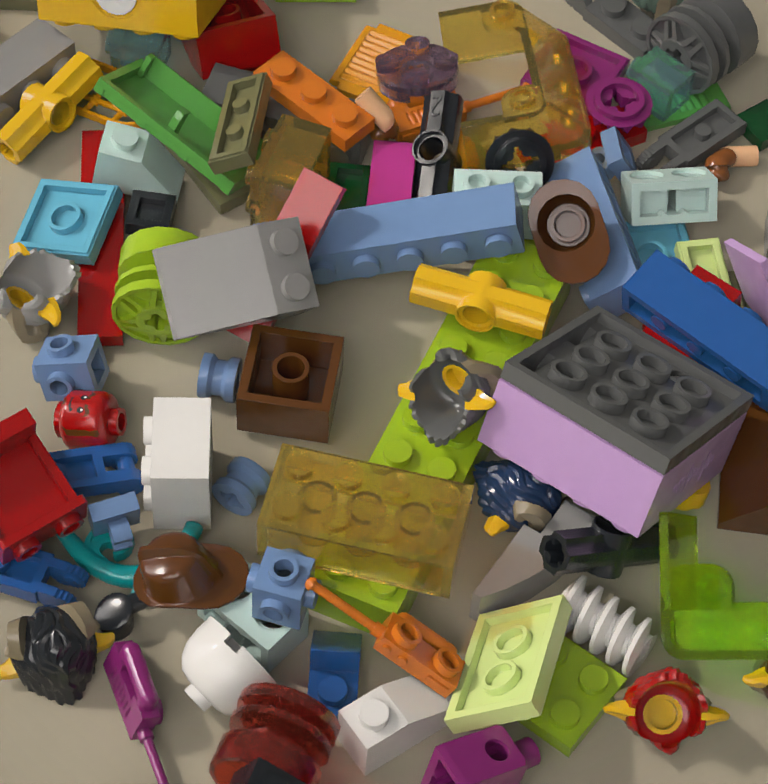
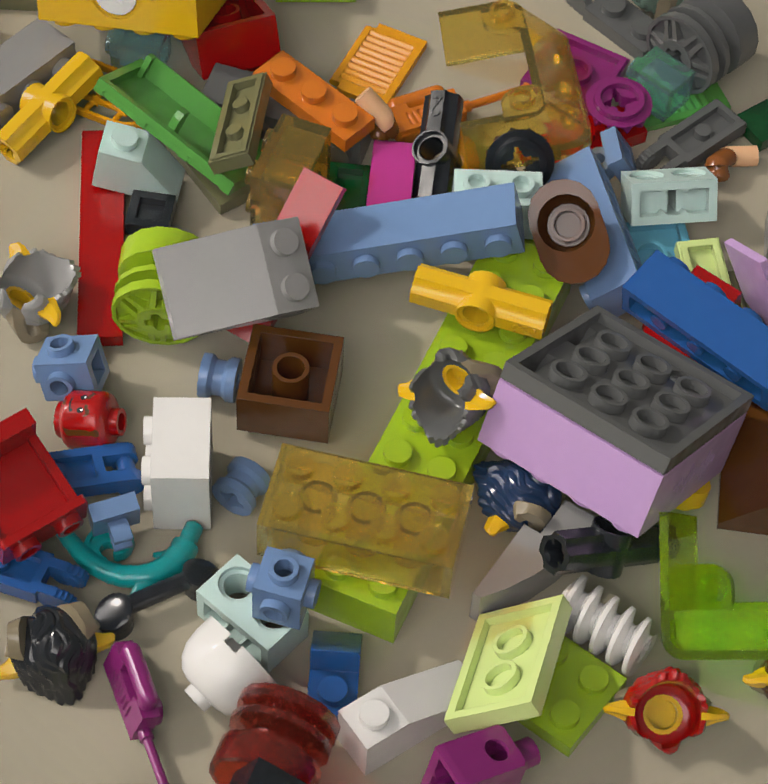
medium azure tile [13,179,123,265] -> none
reddish brown piece [133,531,249,610] -> none
orange piece [305,577,465,699] -> none
plate [375,36,459,103] -> none

